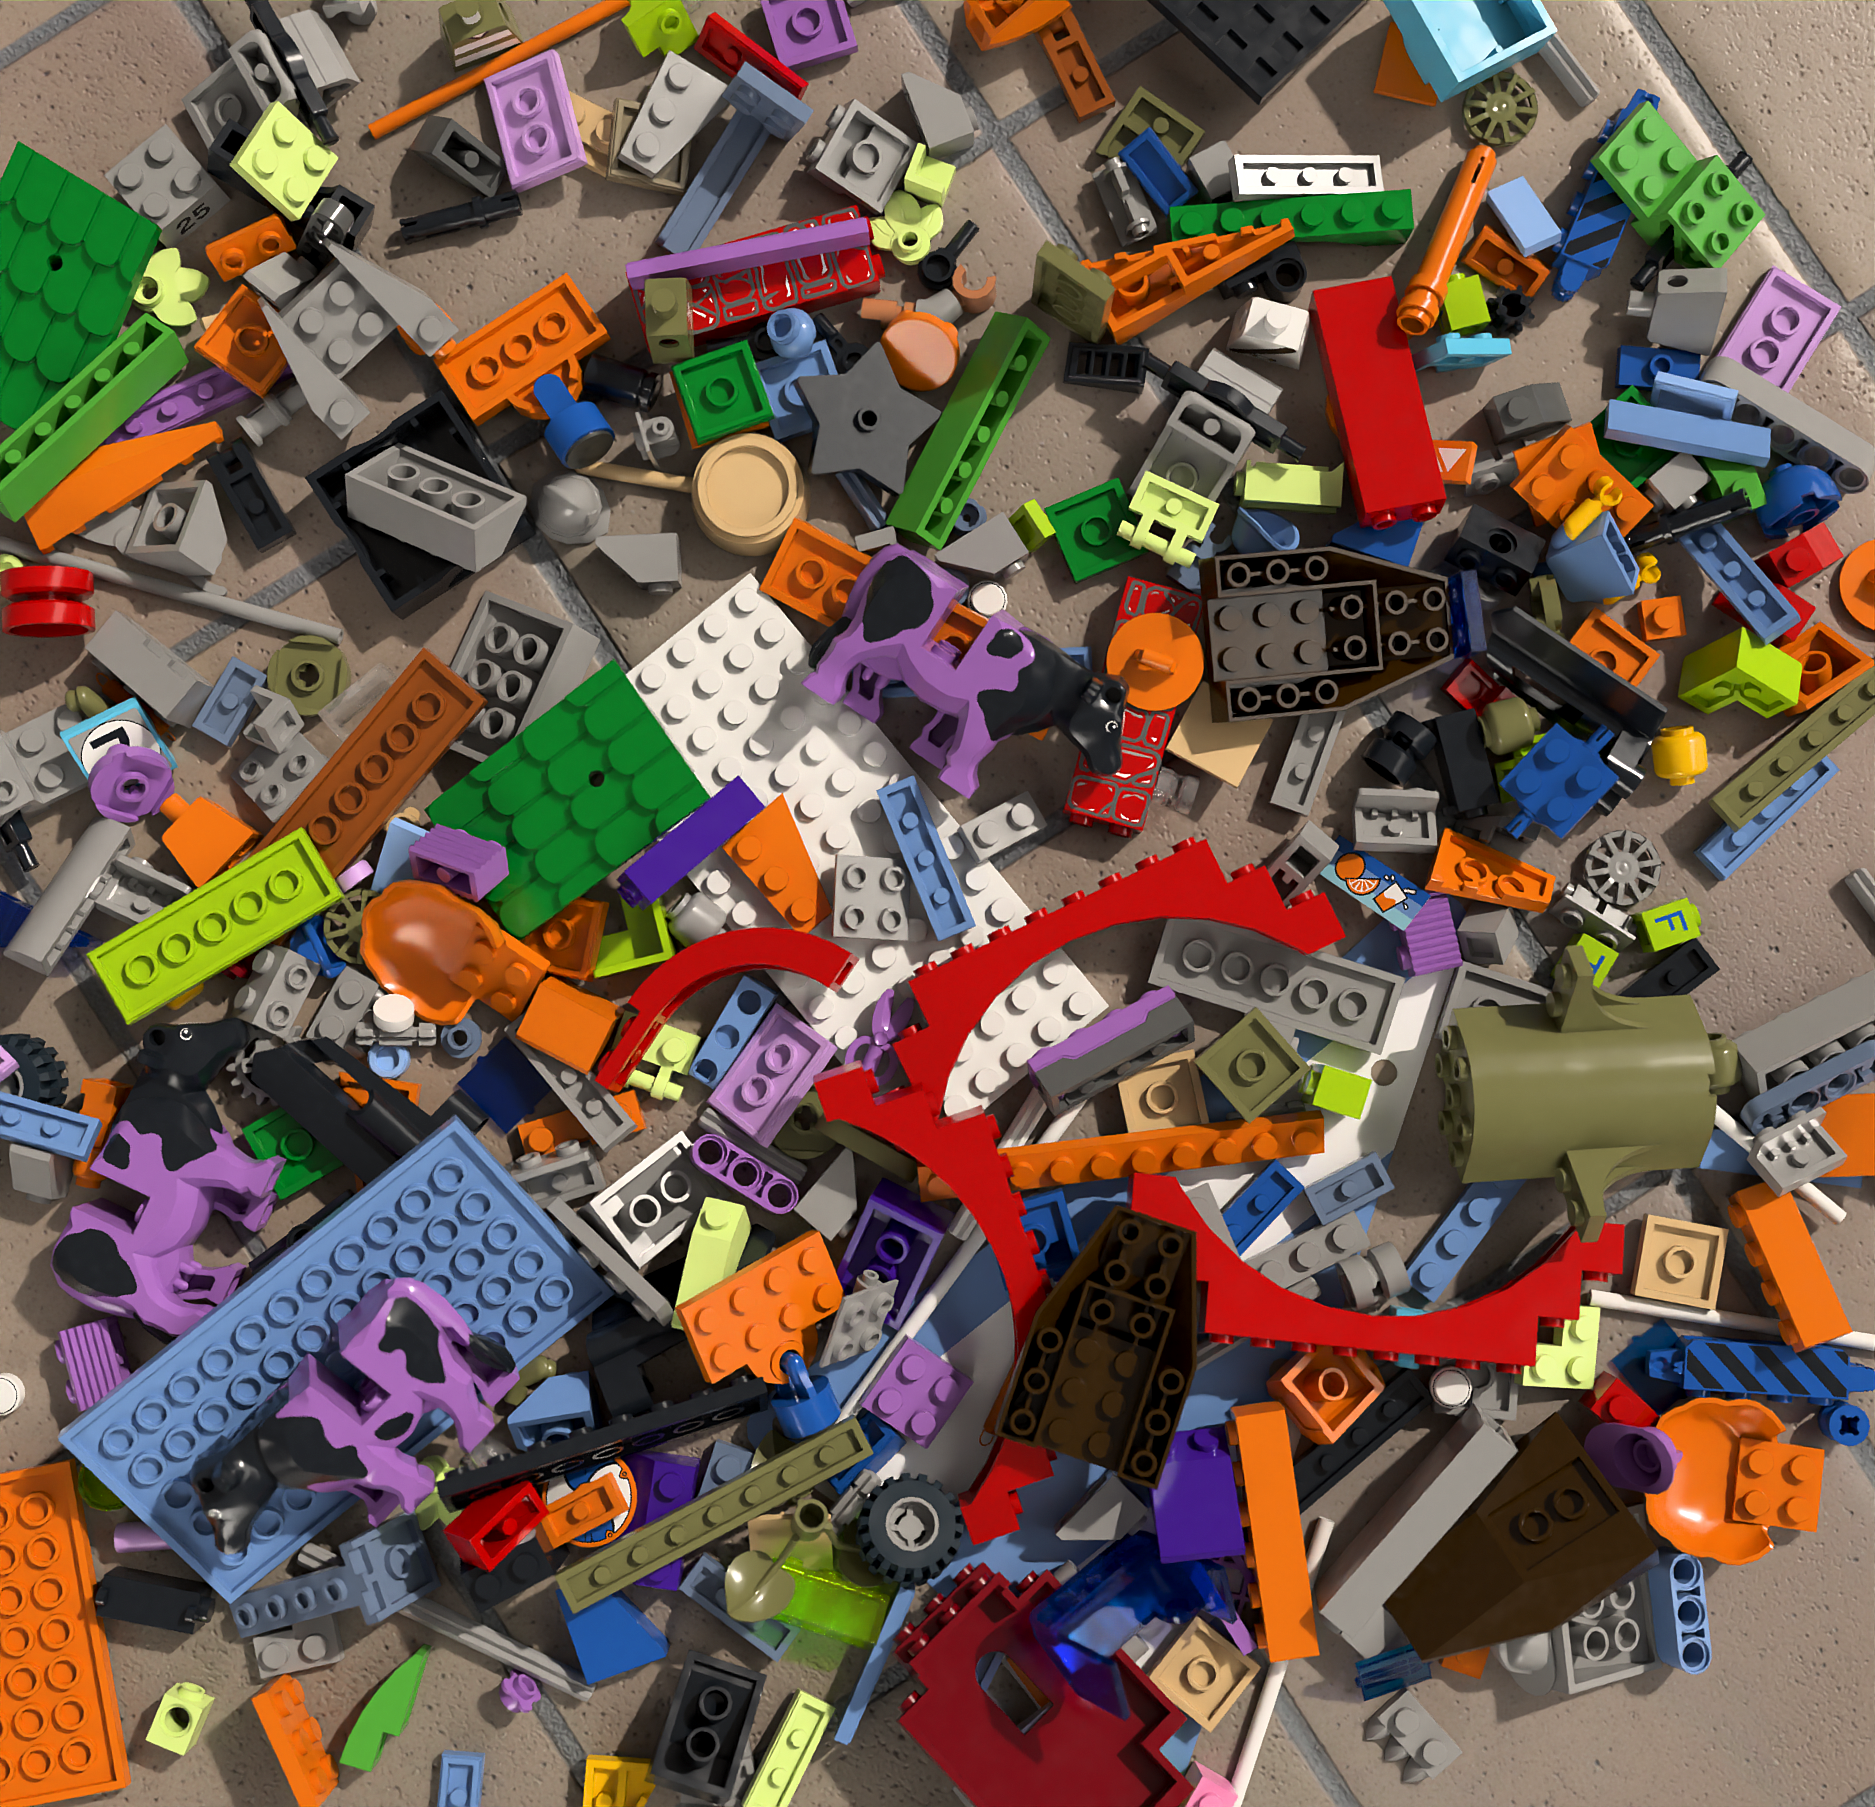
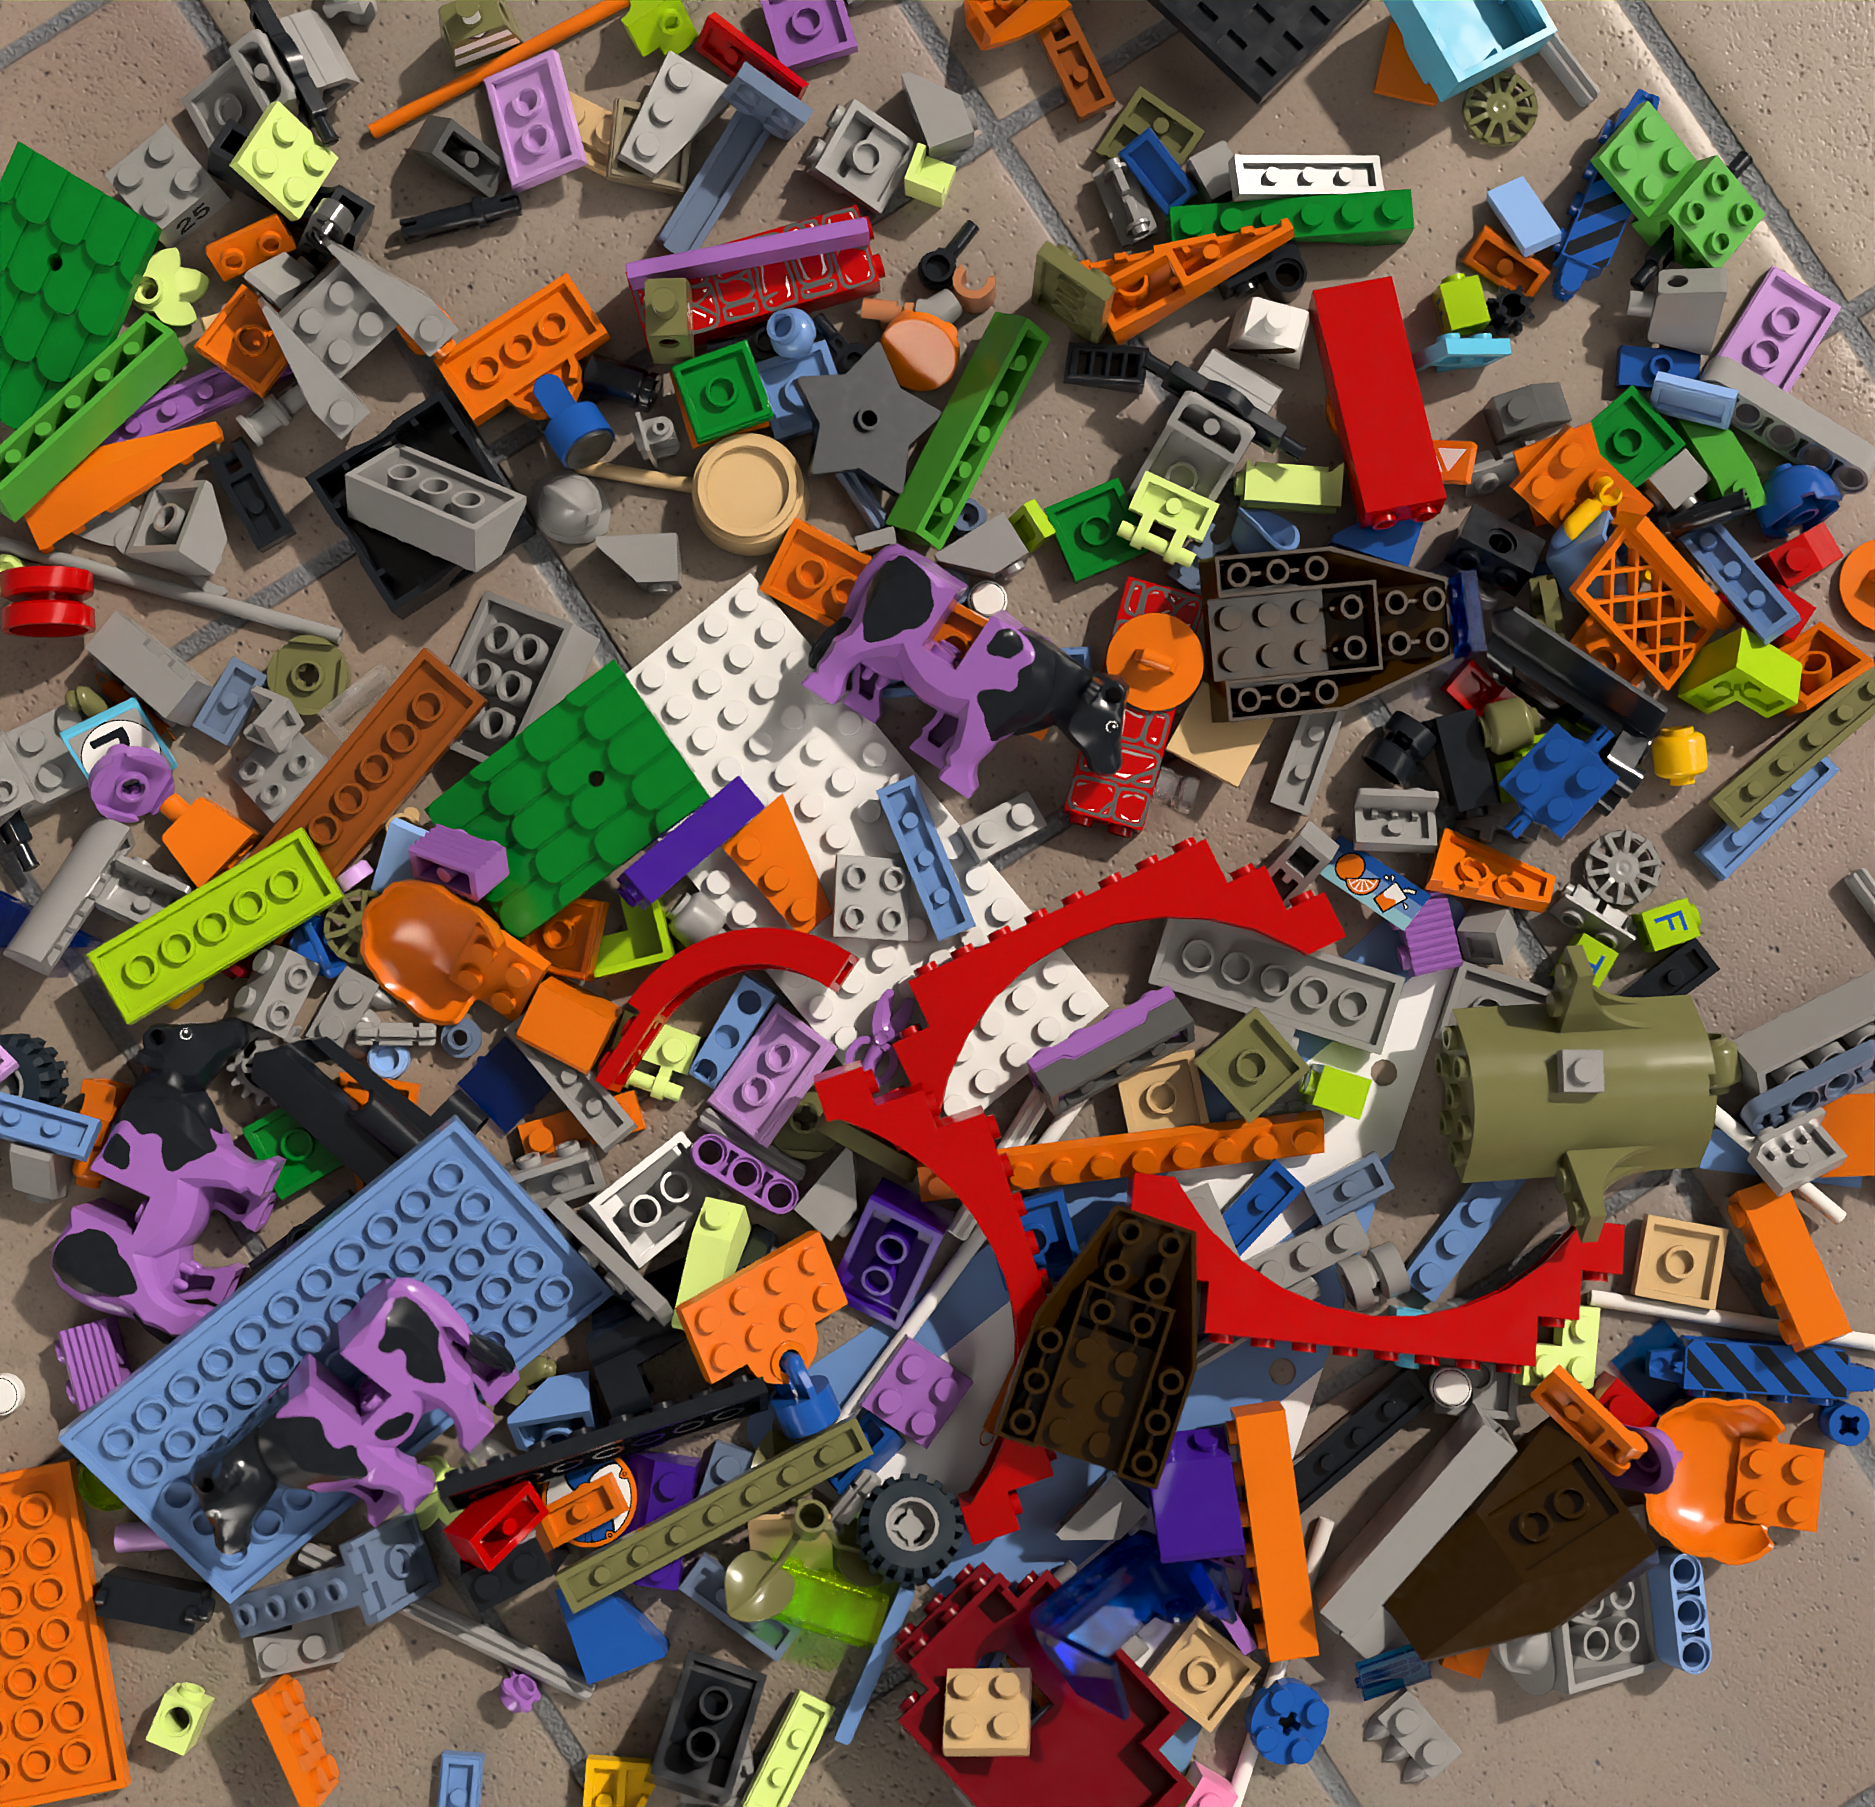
bright green slope [339,1644,432,1772] -> none
white piece [373,994,415,1032] -> none
light grey hinge [819,1270,899,1368] -> none
yellowish green plate [869,190,943,265] -> none
orange slope [1266,1345,1386,1445] -> none
orange cylinder [1396,145,1497,340] -> none
medium blue tile [1604,399,1771,468] -> none
none -> tan plate [943,1668,1032,1756]
none -> blue plate [1245,1677,1329,1765]
none -> orange plate [1529,1364,1648,1476]
none -> light grey plate [1557,1050,1605,1093]
none -> orange fence [1568,511,1736,691]

